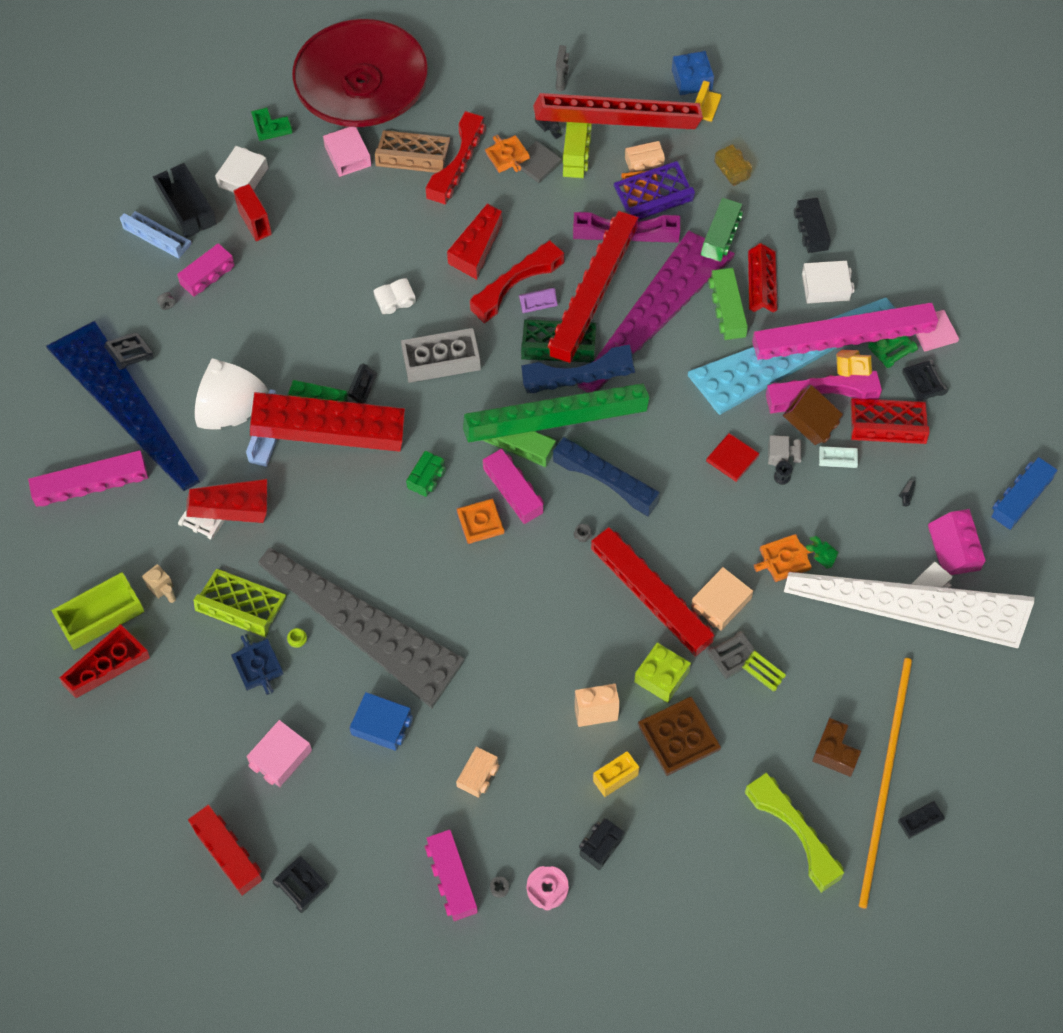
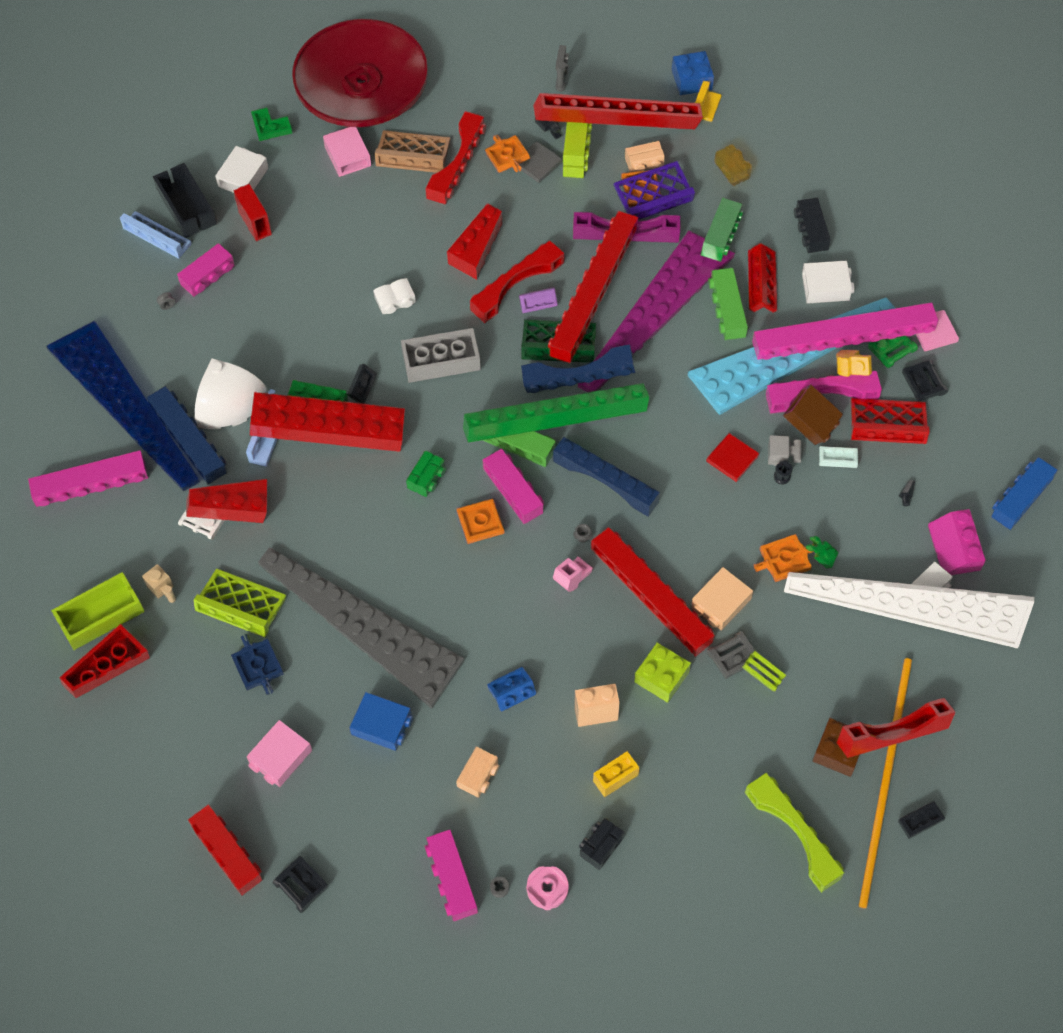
black plate [104,332,154,370] -> none
lime plate [287,628,307,648] -> none
reddish brown plate [638,696,721,776] -> none
none -> dark blue brick [147,386,227,485]
none -> blue bracket [487,667,536,711]
none -> bright pink brick [553,557,593,592]
none -> red arch [837,698,956,758]

